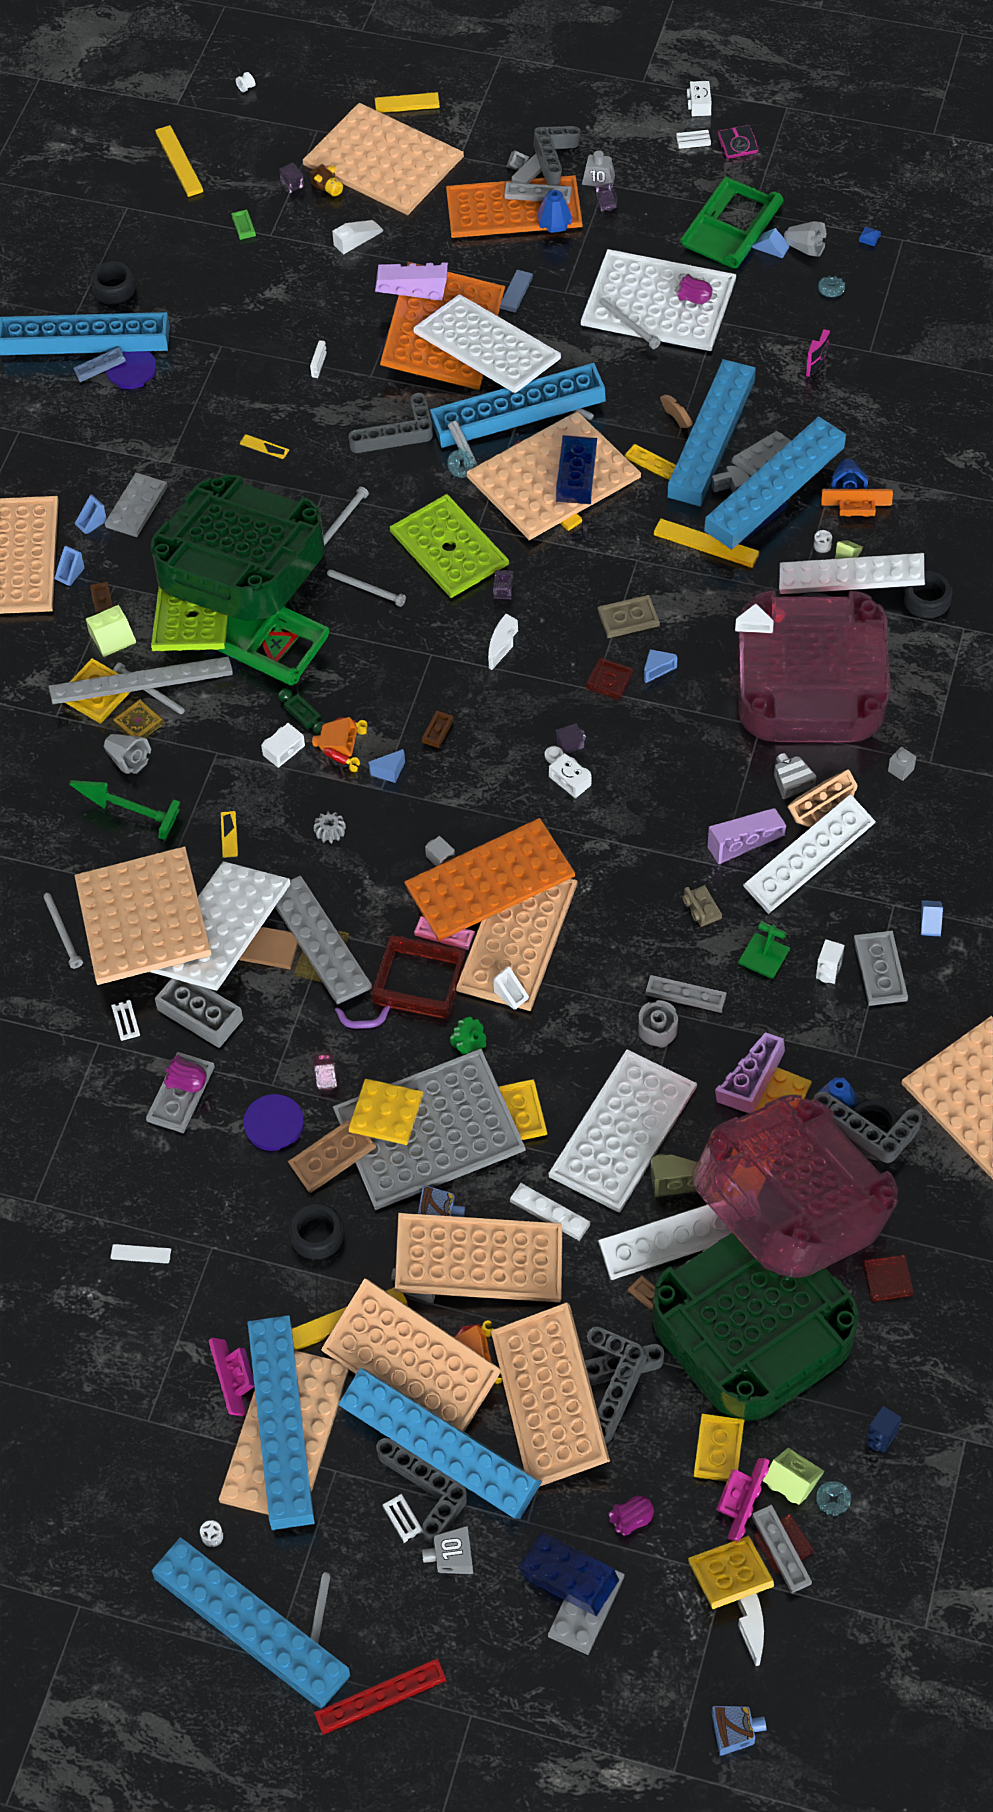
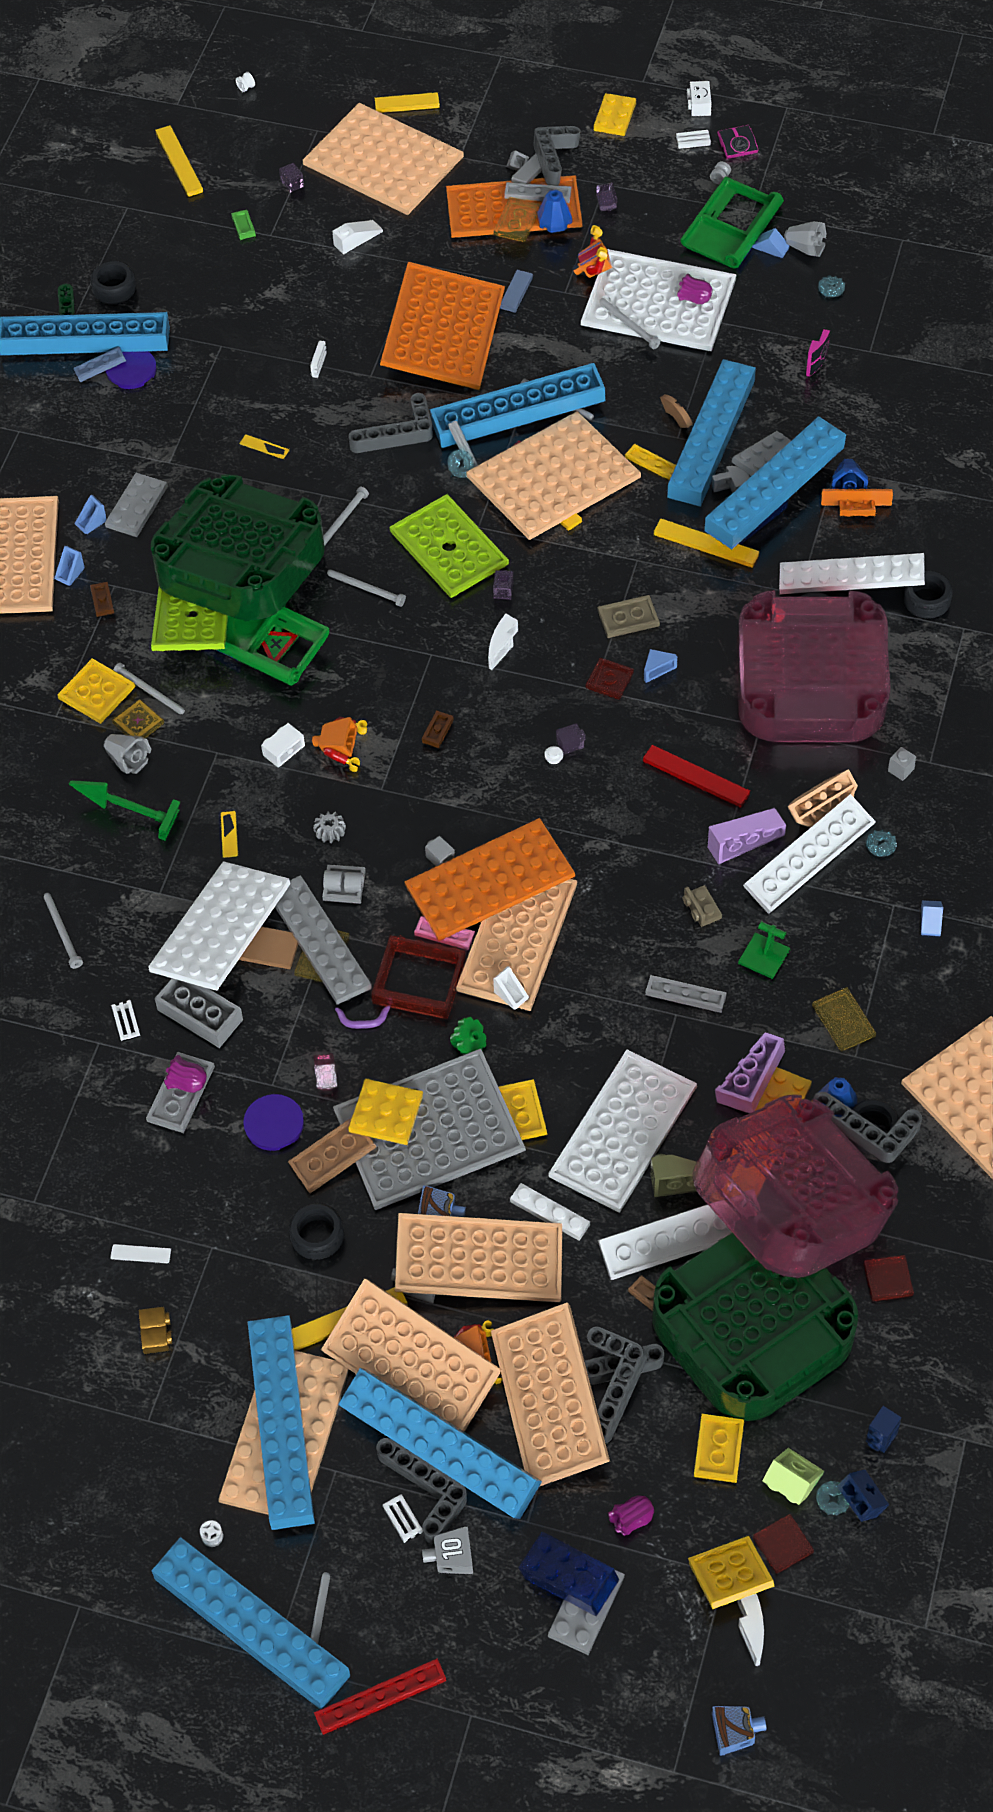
light grey plate [49,657,232,704] -> none
light nougat plate [75,847,212,985] -> none
yellowish green slope [86,605,136,657] -> none
dark pink bracket [209,1338,255,1416] -> none
dark green plate [278,688,326,735] -> none
piece [310,164,343,196] -> none
medium blue slope [368,749,405,783] -> none
lavender wedge [375,263,448,301] -> none
white plate [414,294,561,393] -> none
white brick [549,753,591,798] -> none
clear blue brick [556,435,598,504] -> none
light grey torso [582,151,615,188] -> none
light grey brick [638,1000,678,1048] -> none
dark pink bracket [716,1458,770,1541] -> none
white slope [735,604,774,633] -> none
light grey plate [752,1505,812,1593] -> none
light grey torso [774,753,816,799] -> none
white wheel [814,530,832,553] -> none
white brick [816,940,844,984] -> none
yellowish green slope [835,540,863,559] -> none
light grey plate [854,931,908,1006] -> none
blue tile [859,227,881,246] -> none
none -> dark green beam [58,284,75,315]
none -> pearl gold brick [139,1307,172,1354]
none -> light grey plate [322,865,366,904]
none -> clear yellow tile [494,197,541,242]
none -> torso [572,225,612,278]
none -> yellow plate [594,93,636,136]
none -> red tile [643,745,750,808]
none -> light grey wheel [710,161,731,185]
none -> clear yellow tile [812,987,876,1051]
none -> dark blue brick [837,1469,889,1522]
none -> clear light blue gear [866,829,897,857]

